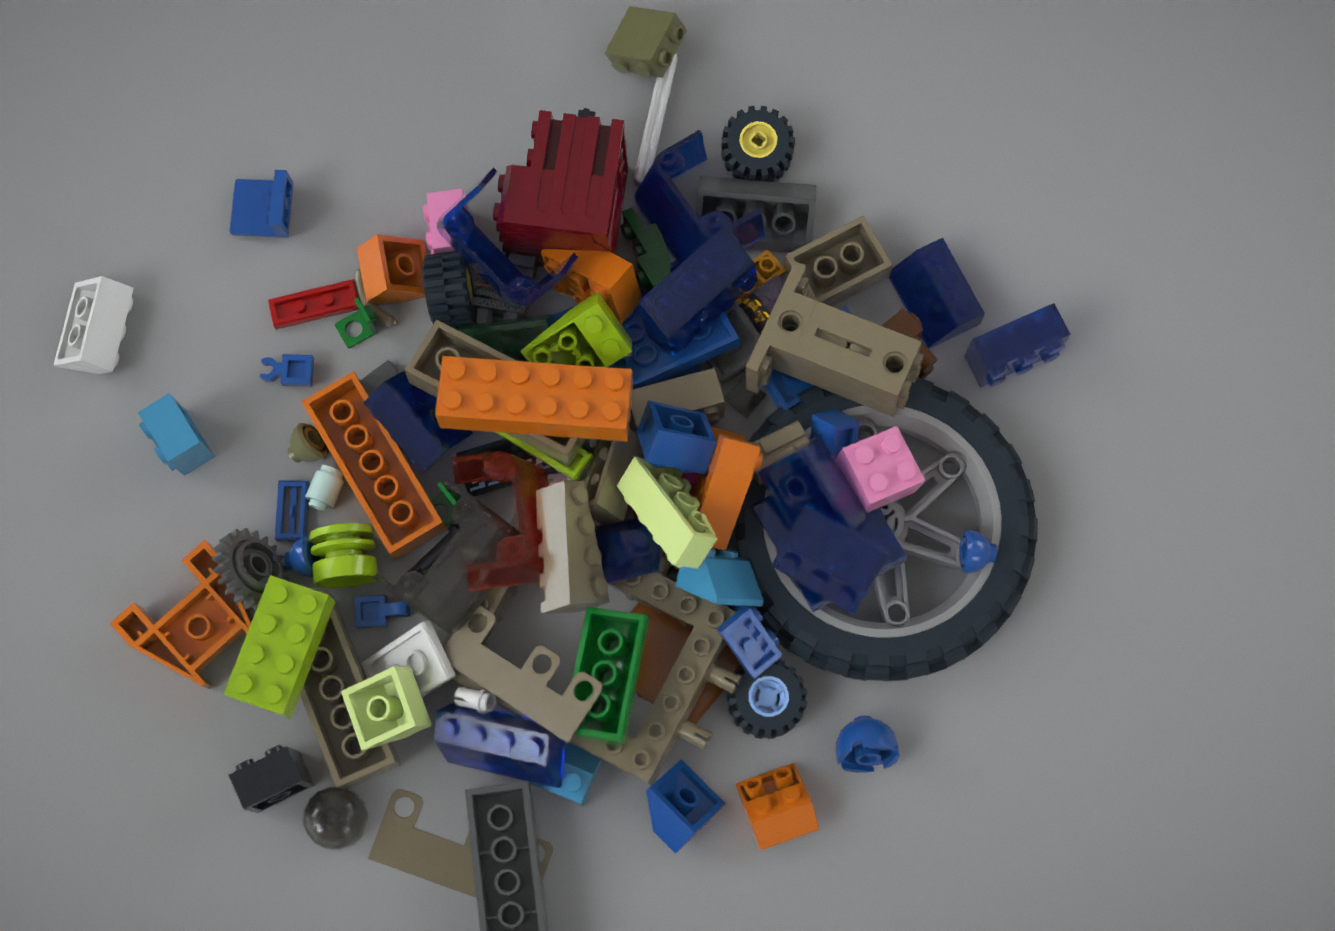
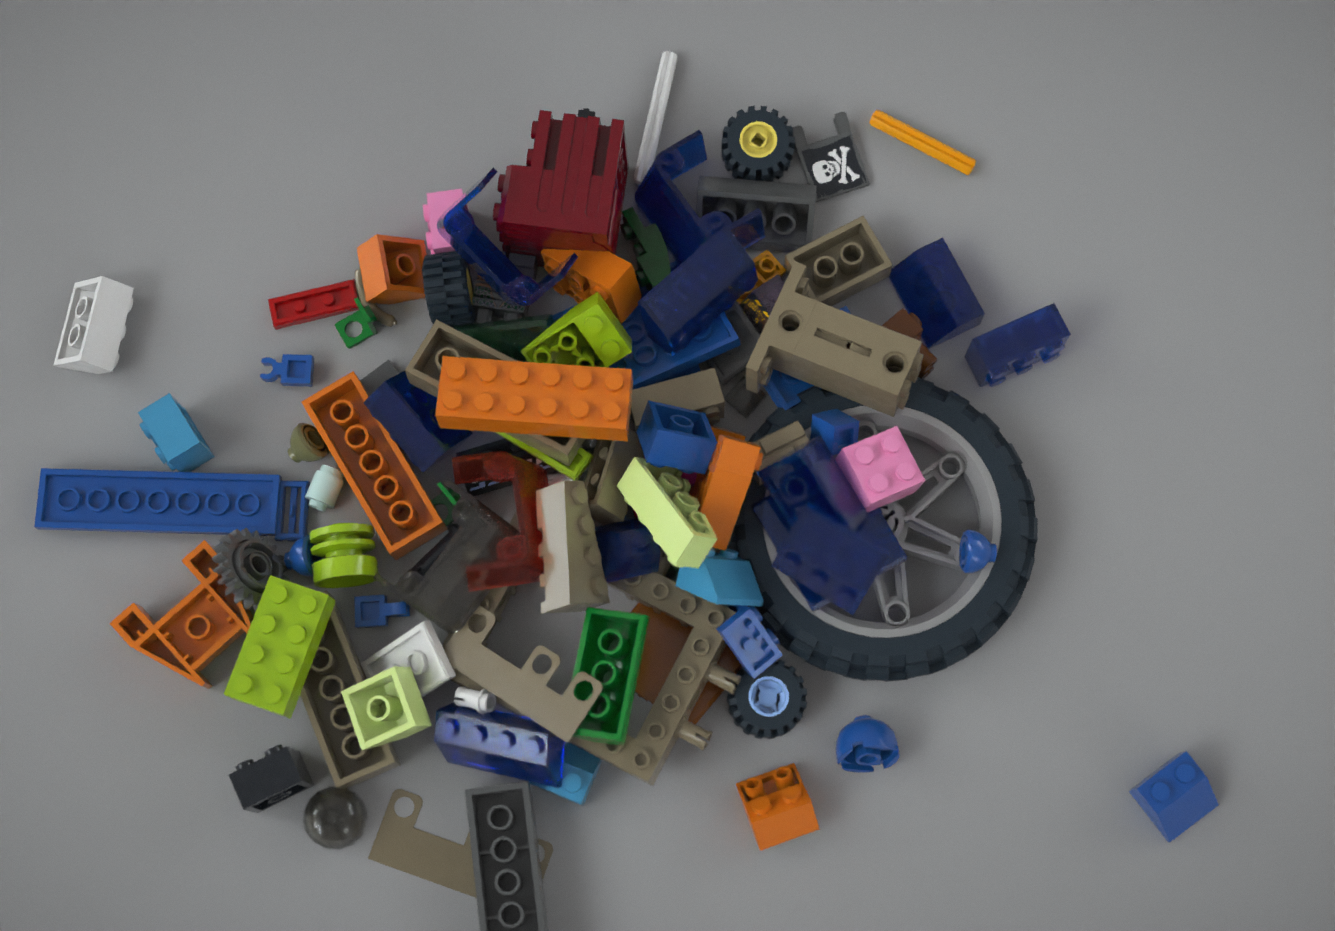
blue bracket [230,170,294,238] -> none
olive brick [605,6,687,78] -> none
blue slope [646,759,726,854] -> none
none -> blue plate [34,468,282,536]
none -> flag [793,112,870,203]
none -> light orange axle [870,110,976,175]
none -> blue slope [1129,751,1219,843]

